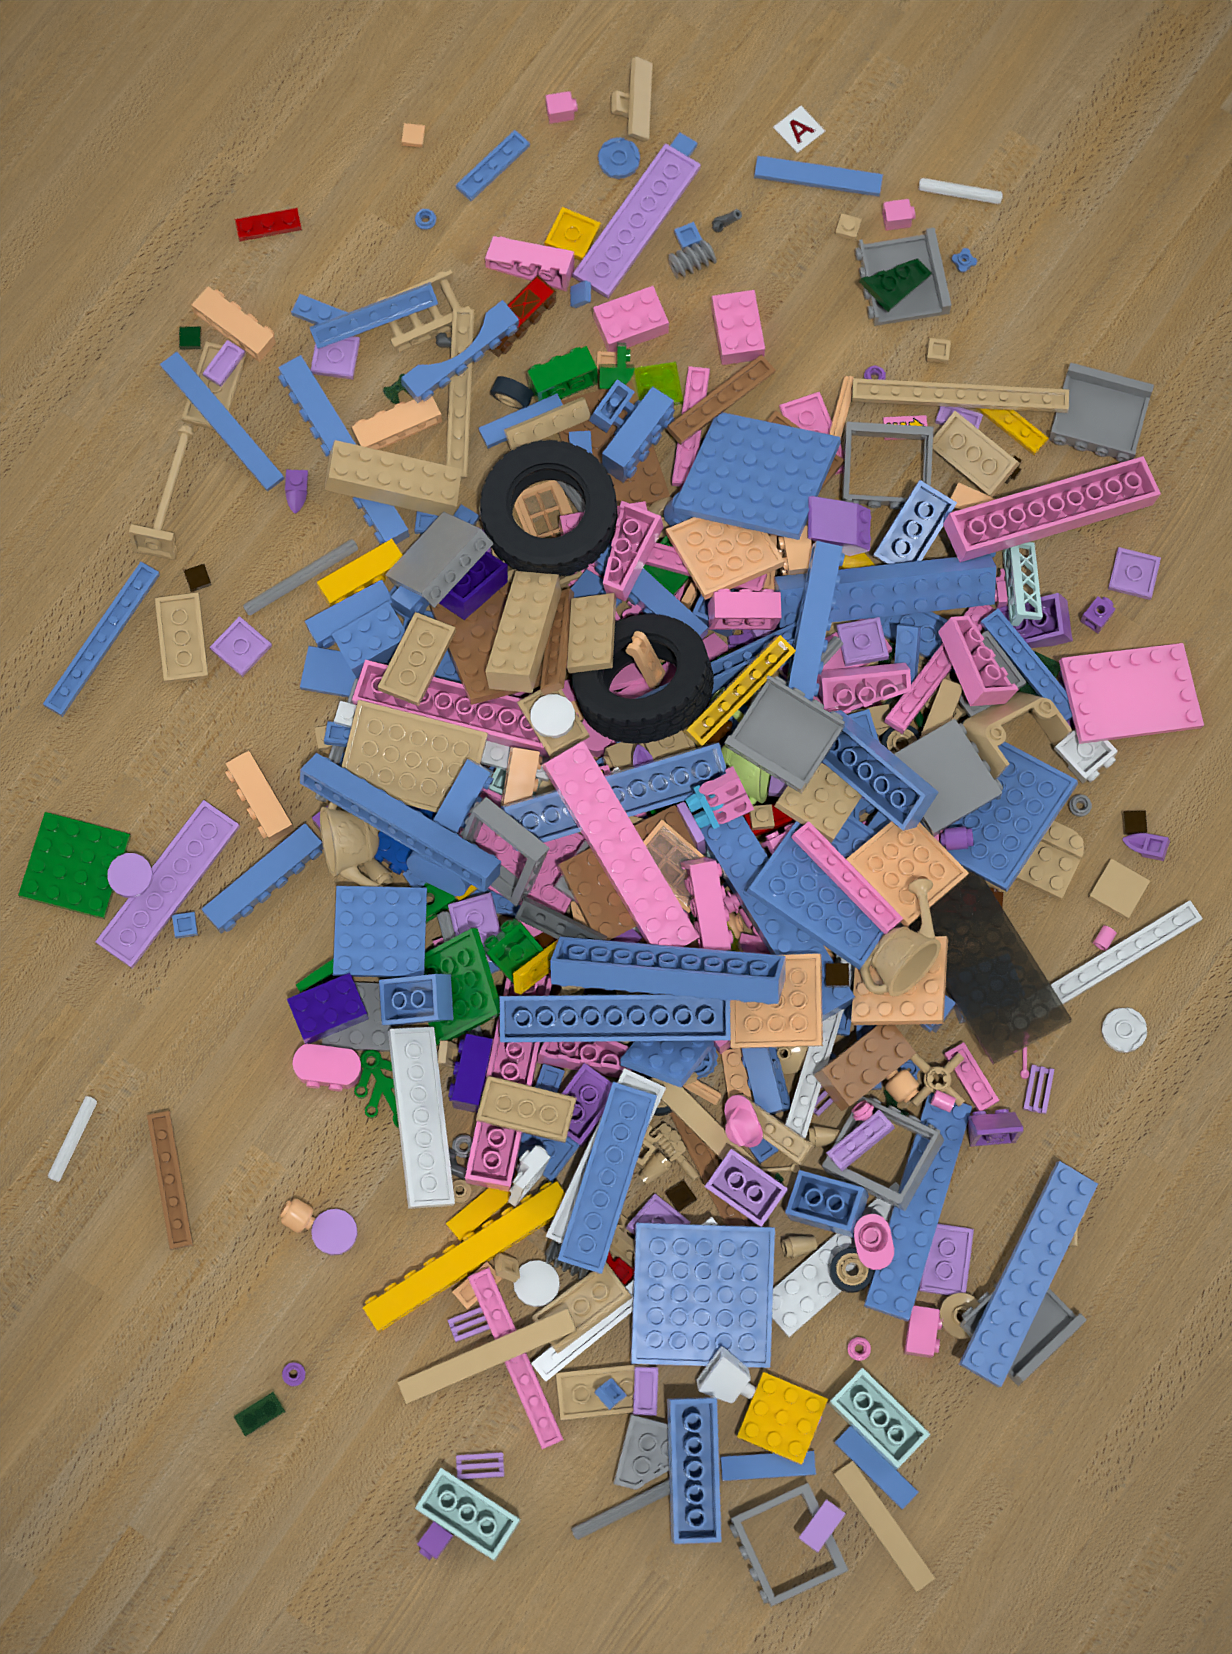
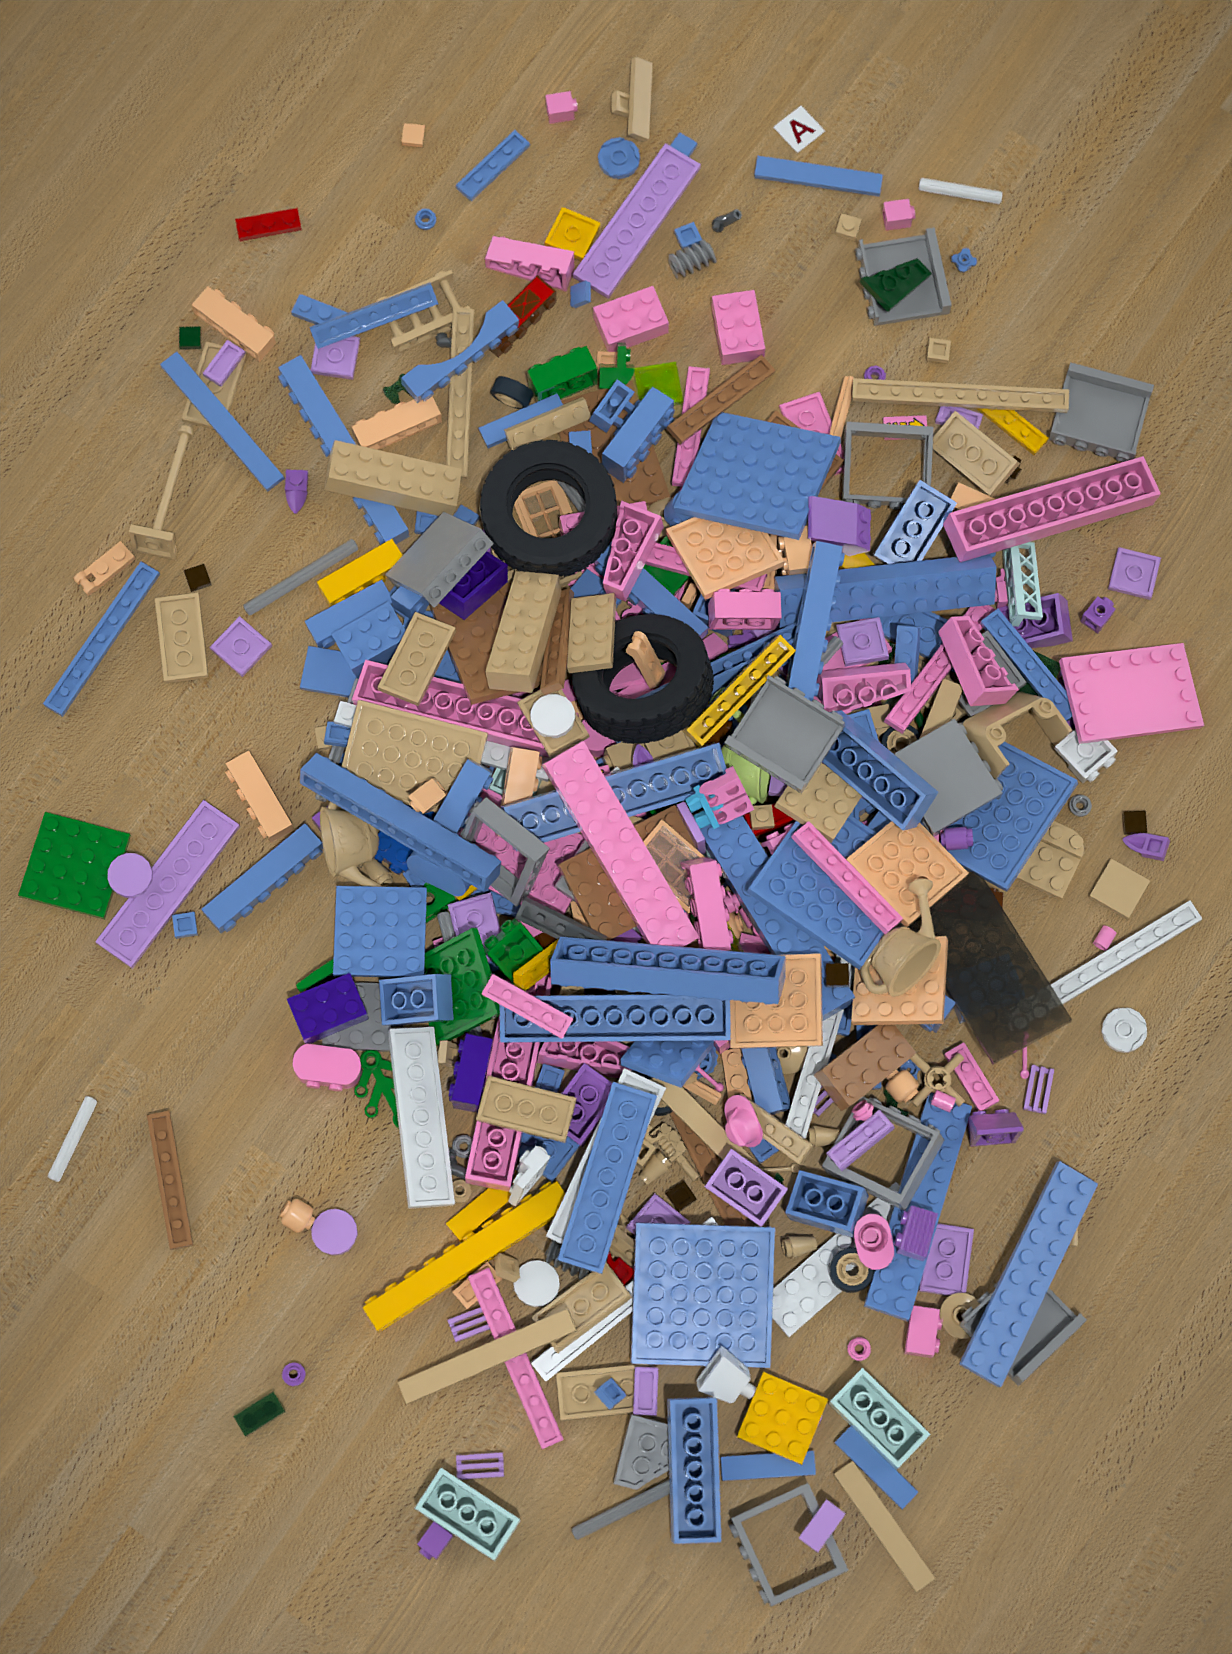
none -> light nougat plate [74,541,135,596]
none -> light nougat slope [408,778,448,814]
none -> bright pink plate [482,974,573,1039]
none -> bright pink hinge [695,1066,724,1092]
none -> medium lavender brick [895,1206,938,1261]

